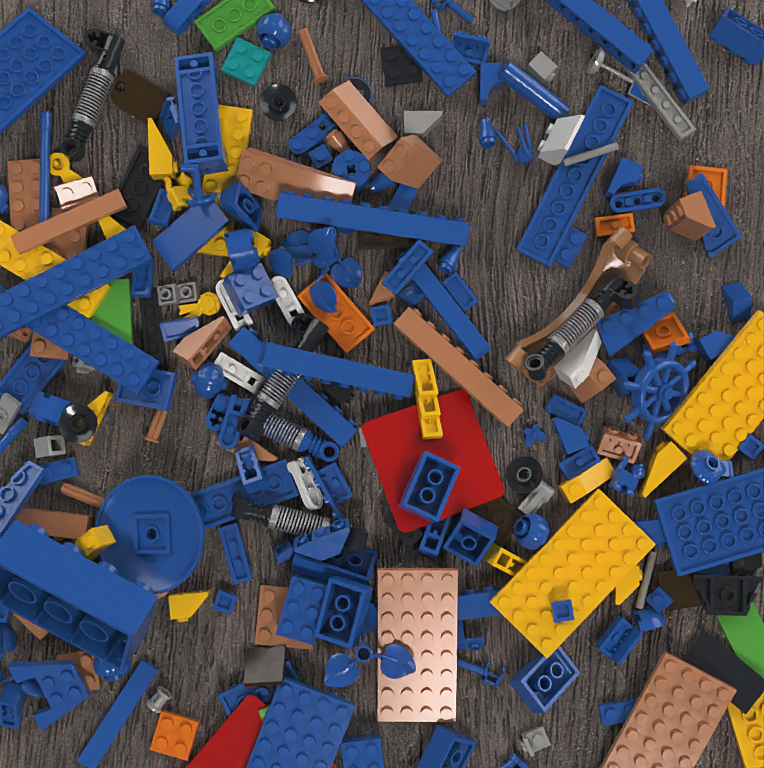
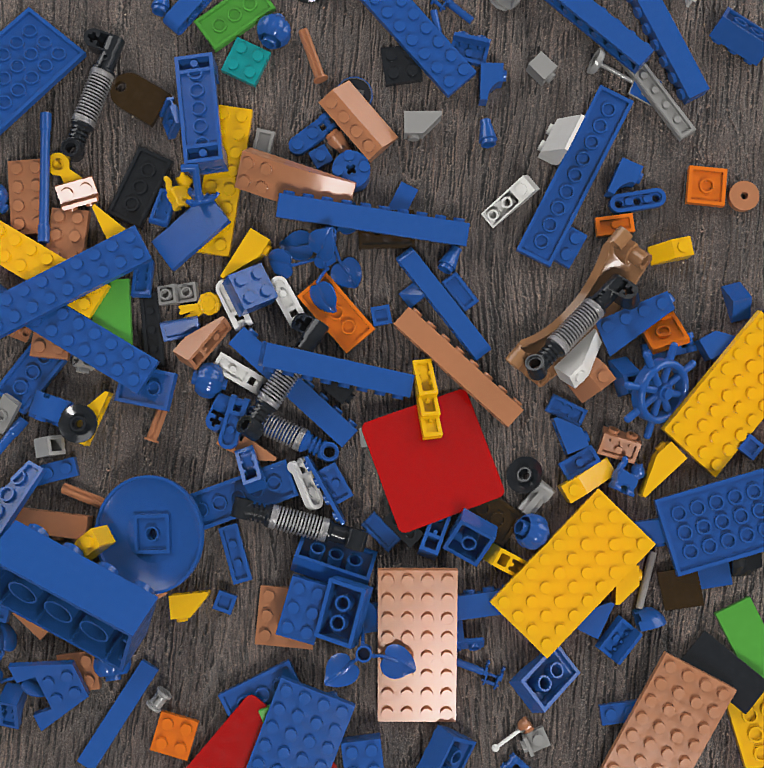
nougat tile [10,189,127,255] -> none
yellow slope [148,118,179,180] -> none
blue slope [219,181,263,232] -> none
blue brick [223,228,259,272] -> none
tile [243,645,287,687] -> none
black dish [260,84,297,121] -> none
blue plate [273,538,295,564] -> none
blue slope [293,518,350,561] -> none
blue cone [368,172,395,193] -> none
nougat slope [369,271,394,306] -> none
nougat slope [377,134,443,189] -> none
blue plate [381,239,434,296] -> none
blue brick [398,451,461,523] -> none
blue plant [495,123,535,165] -> none
blue brick [498,61,570,122] -> none
blue piece [523,424,547,446] -> none
blue plate [550,599,574,623] -> none
light grey bar [562,142,619,167] -> none
blue plate [645,585,674,614] -> none
nougat slope [663,191,716,241] -> none
blue wing [684,173,743,258] -> none
blue animal [690,450,734,485] -> none
black wing [690,574,763,616] -> none
none -> light grey tile [252,128,276,154]
none -> blue tile [361,511,401,552]
none -> white slope [481,175,540,228]
none -> hinge [492,716,534,752]
none -> blue slope [576,600,615,639]
none -> yellow slope [647,236,694,266]
none -> nougat piece [727,181,759,212]

